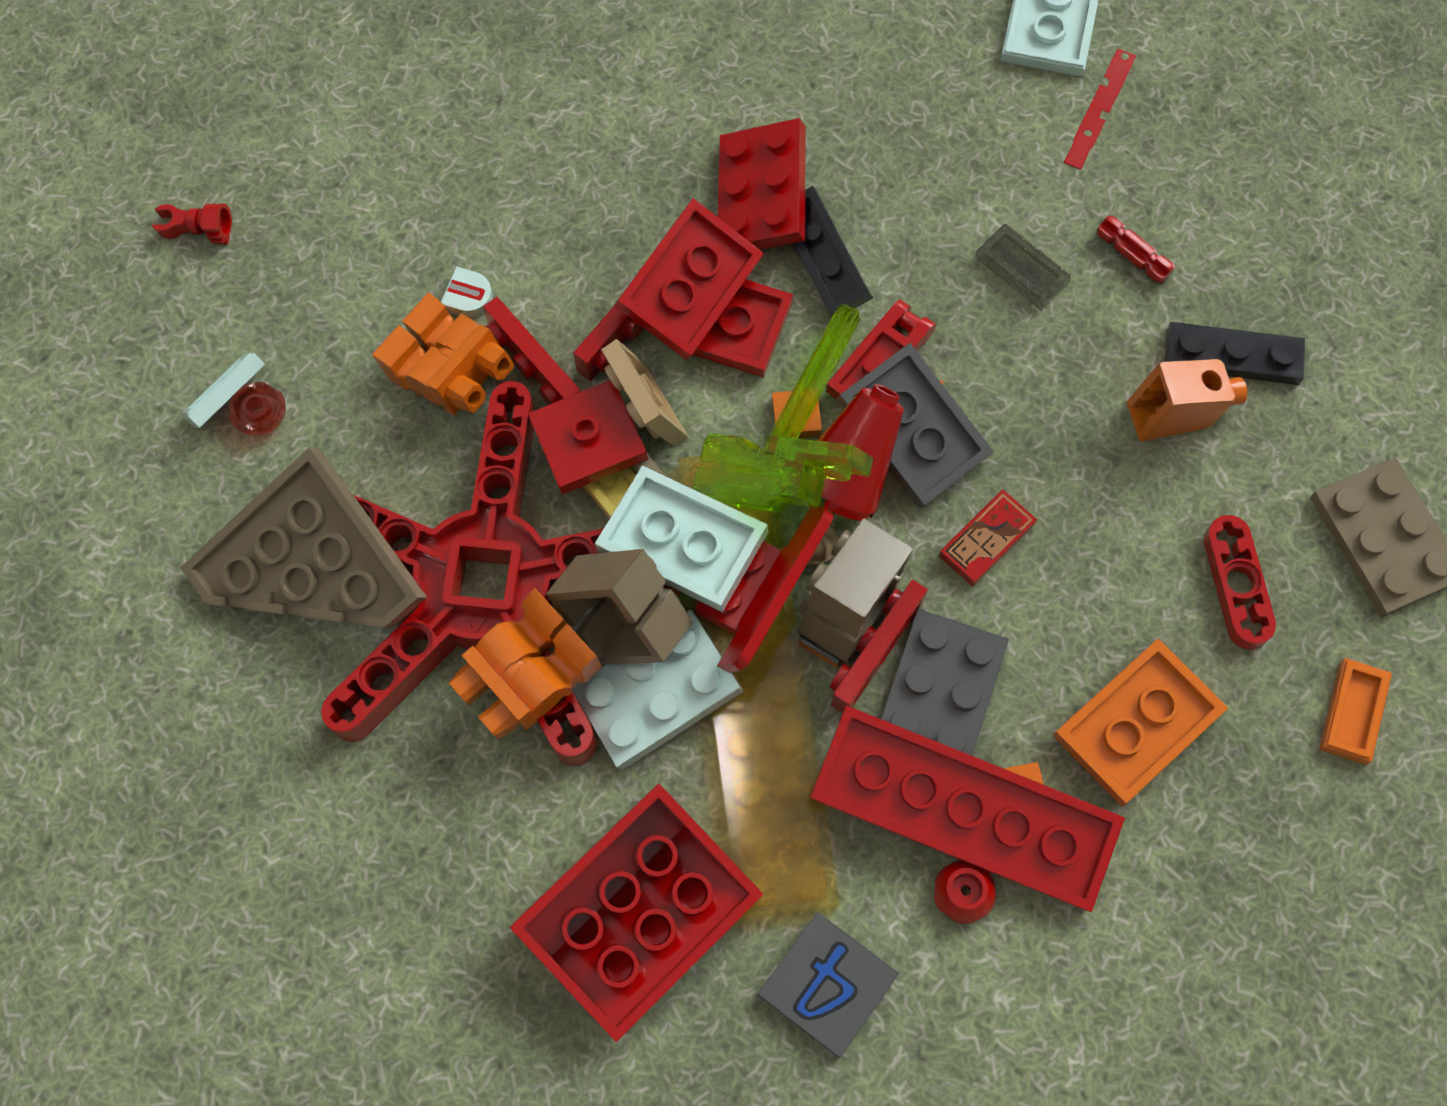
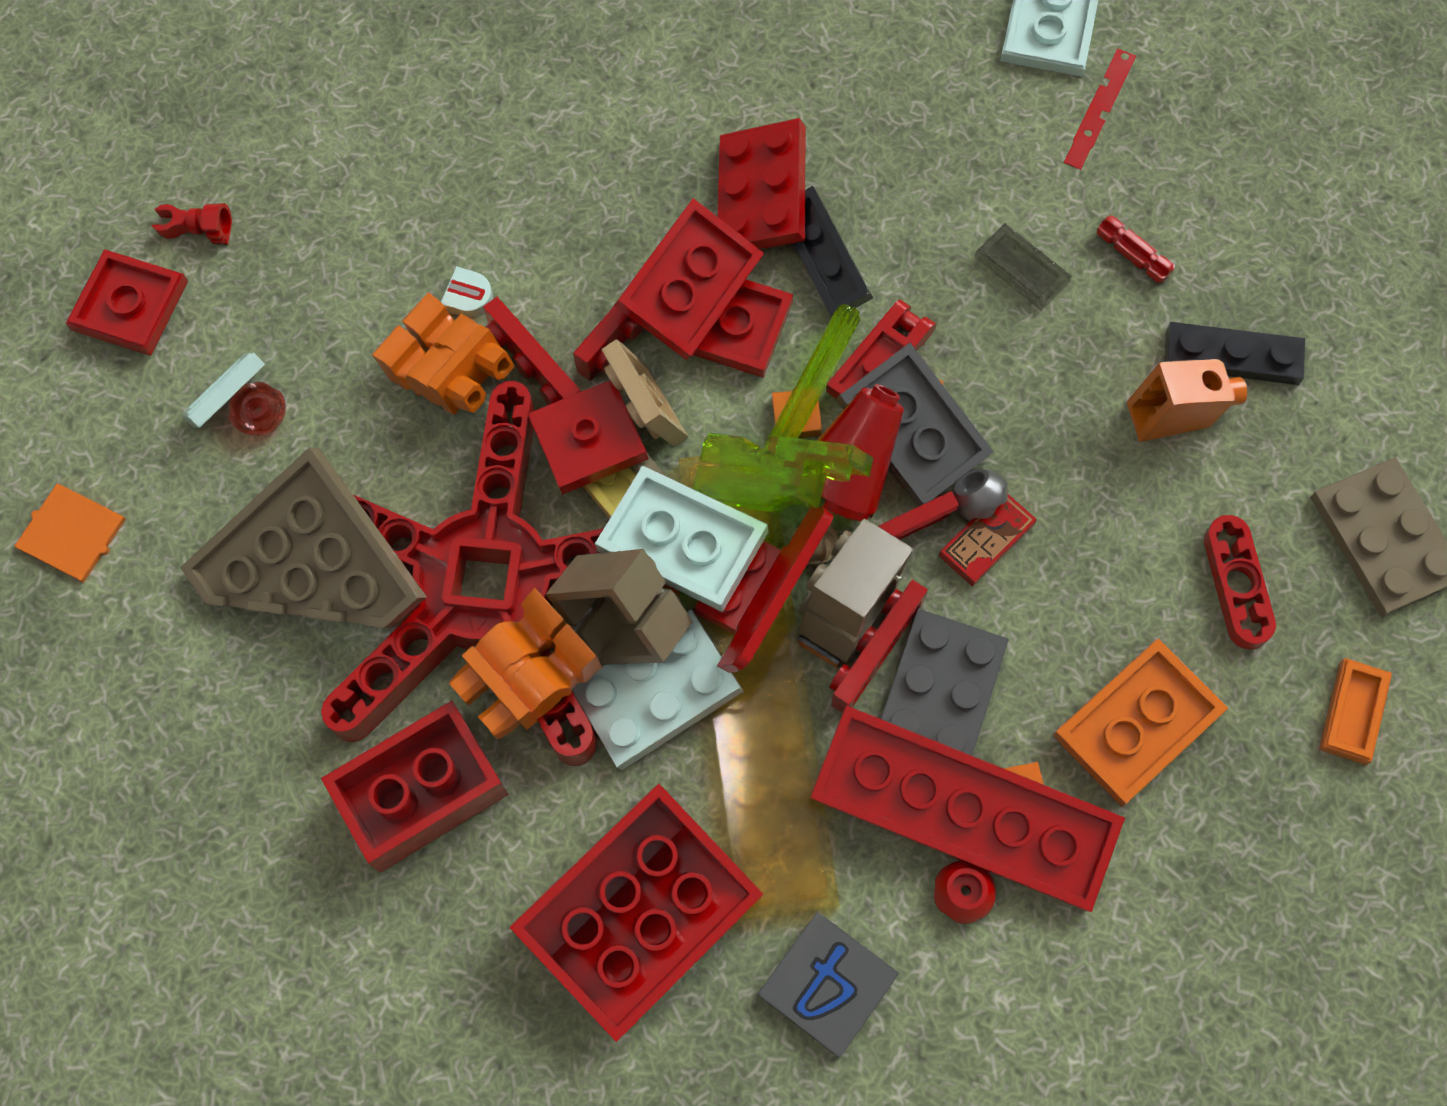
none -> orange piece [14,483,126,583]
none -> red plate [65,249,188,356]
none -> red brick [321,700,509,873]
none -> red tile [878,491,959,540]
none -> flat silver plate [953,469,1008,521]

